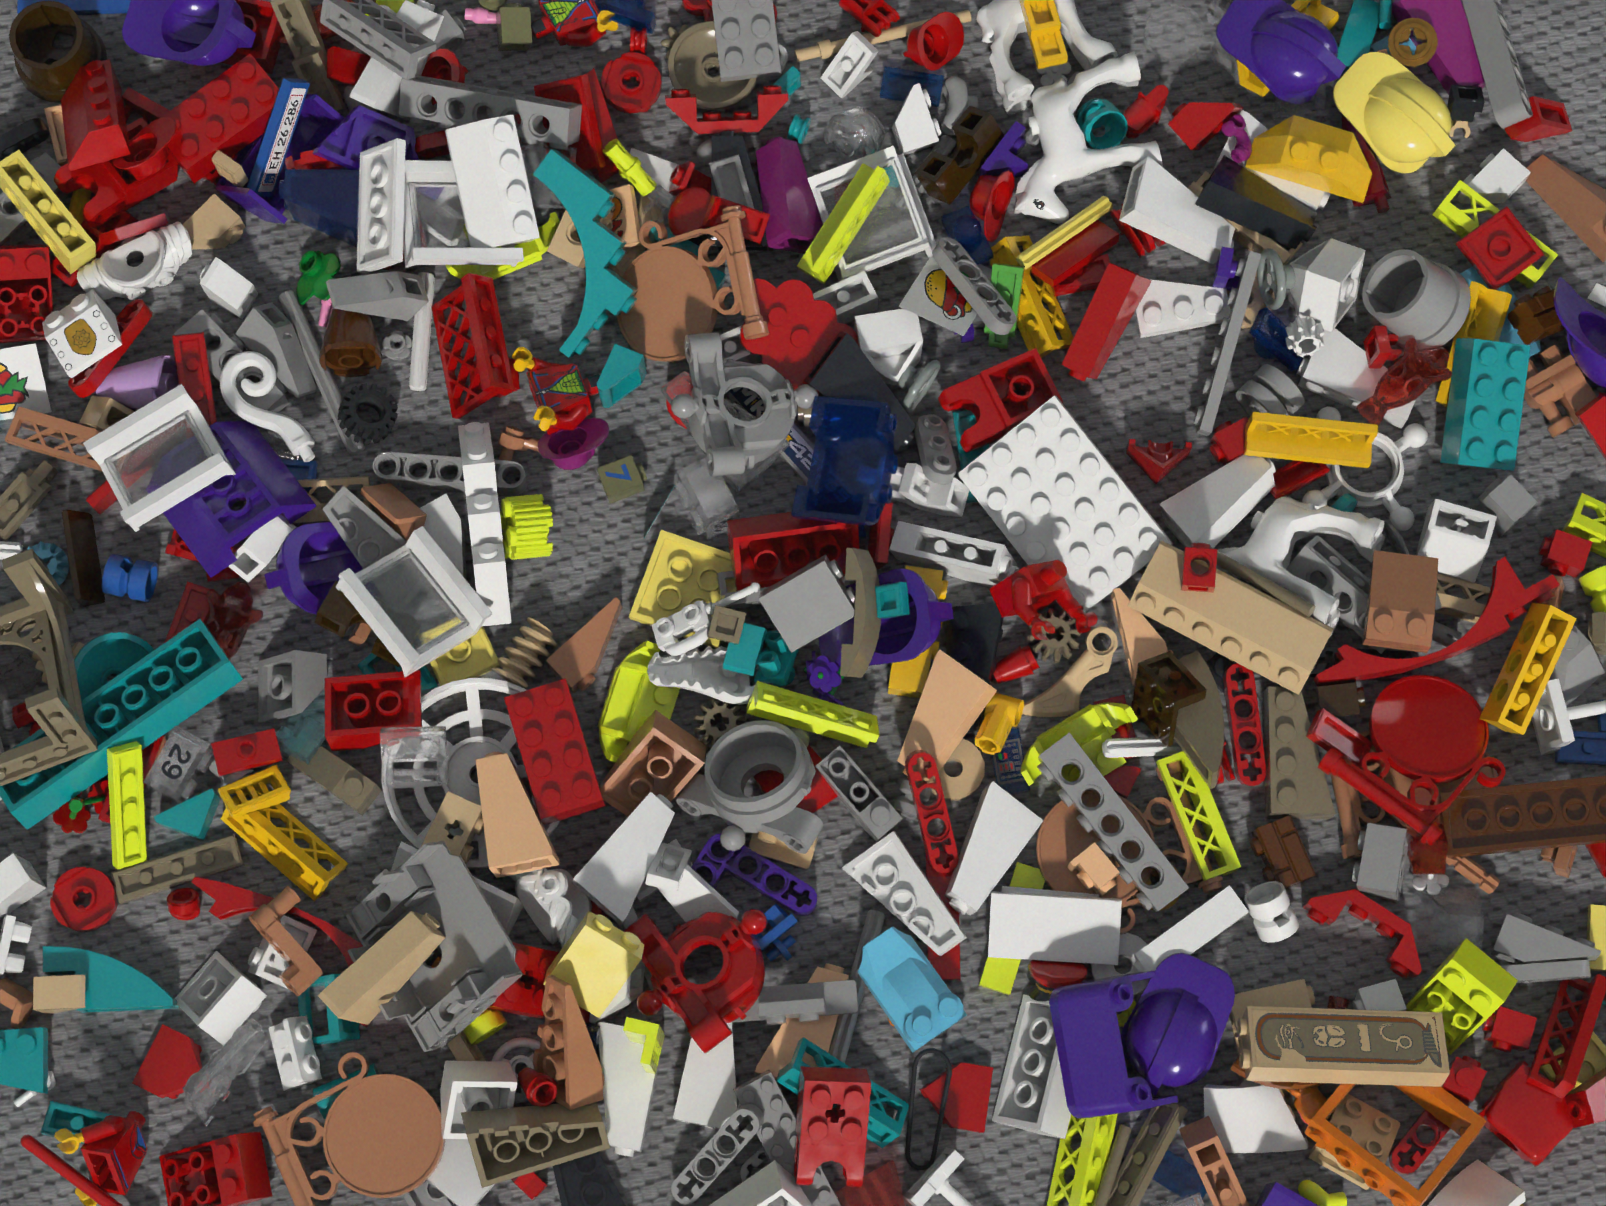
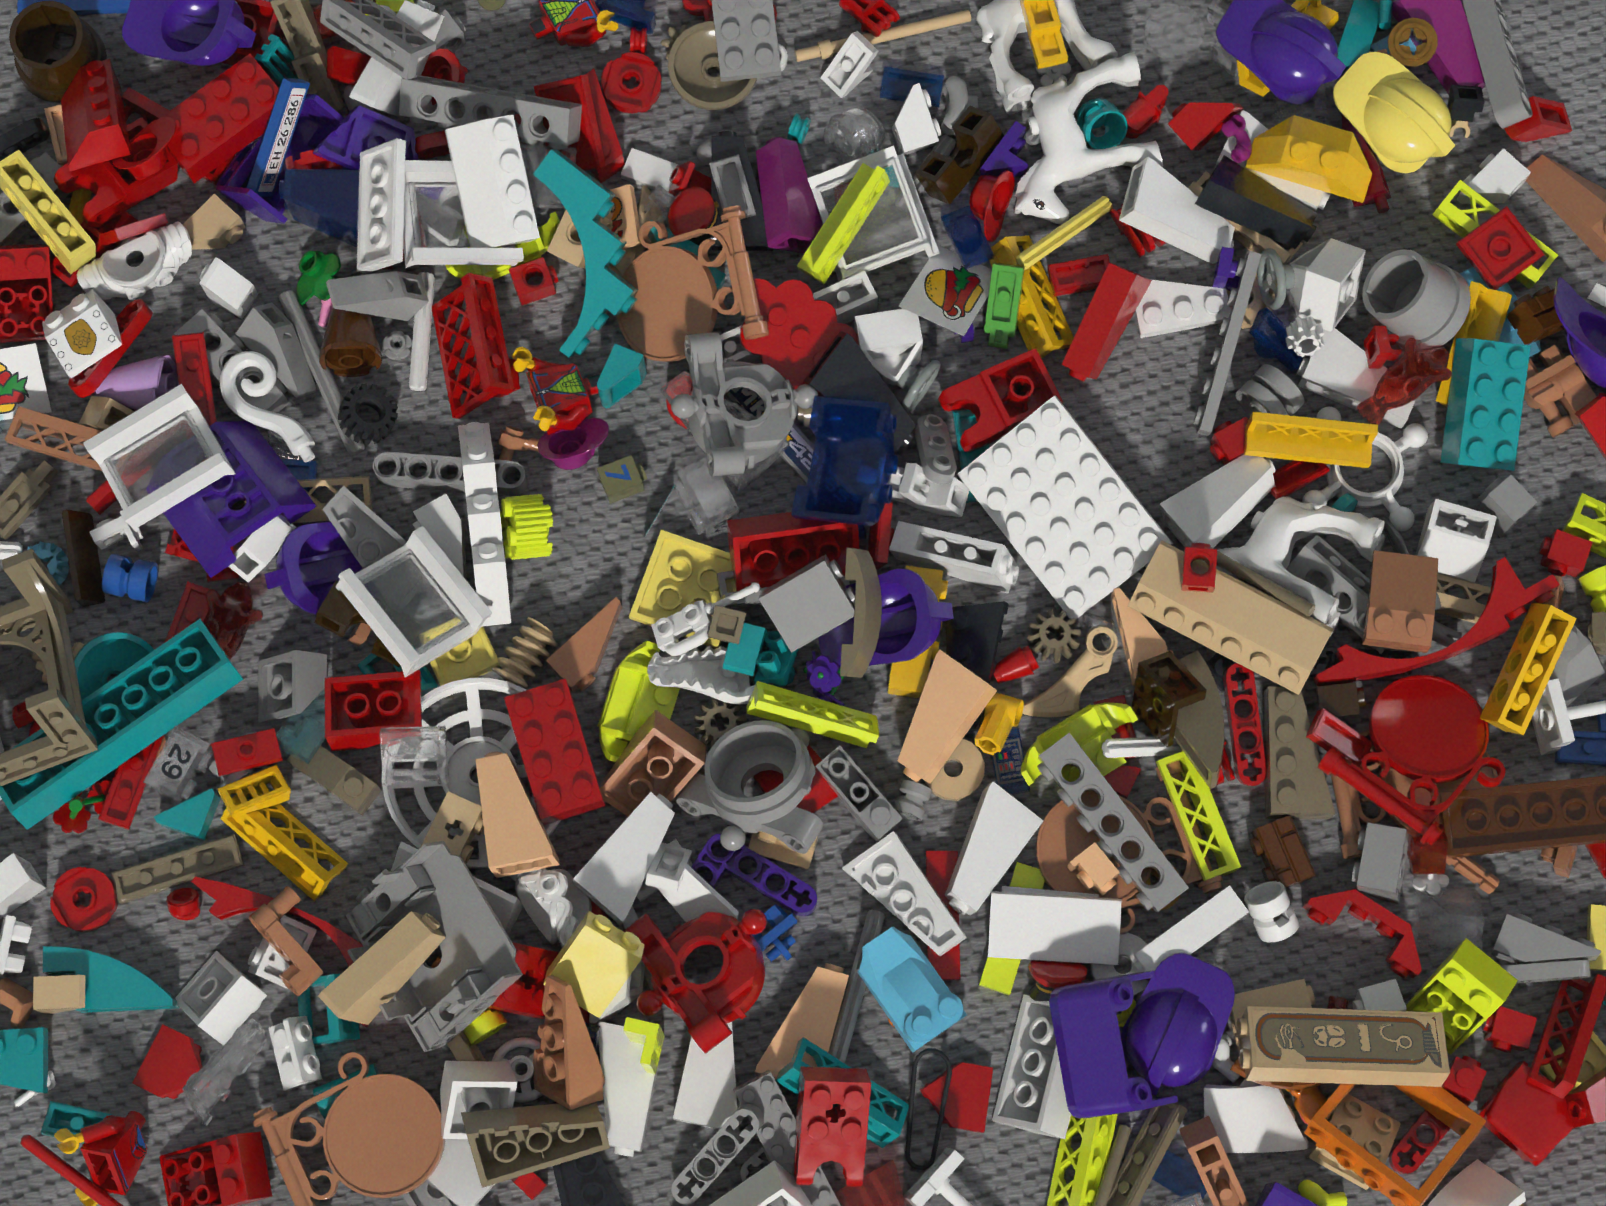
neon yellow tile [107,741,147,869] -> none
tan tile [212,150,249,188] -> none
nougat panel [360,483,427,541] -> none
bright pink piece [464,7,497,24] -> none
olive brick [496,3,532,51] -> none
red cone [518,1067,557,1106] -> none
neon yellow pin [603,139,657,196] -> none
red slope [665,85,788,134] -> none
red plate [702,195,770,244] -> none
light grey bracket [730,980,858,1025] -> none
teal tile [773,66,801,98] -> none
teal tile [875,582,910,619] -> none
red piece [903,11,964,71] -> none
red beam [905,750,959,873] -> none
light grey beam [932,237,1017,335] -> none
red torso [989,560,1098,640] -> none
red tile [1032,220,1119,287] -> none
red slope [1126,439,1192,484] -> none
none -> white bracket [90,516,144,552]
none -> teal tile [255,34,299,87]
none -> red brick [509,257,559,306]
none -> white arm [1212,1033,1240,1083]

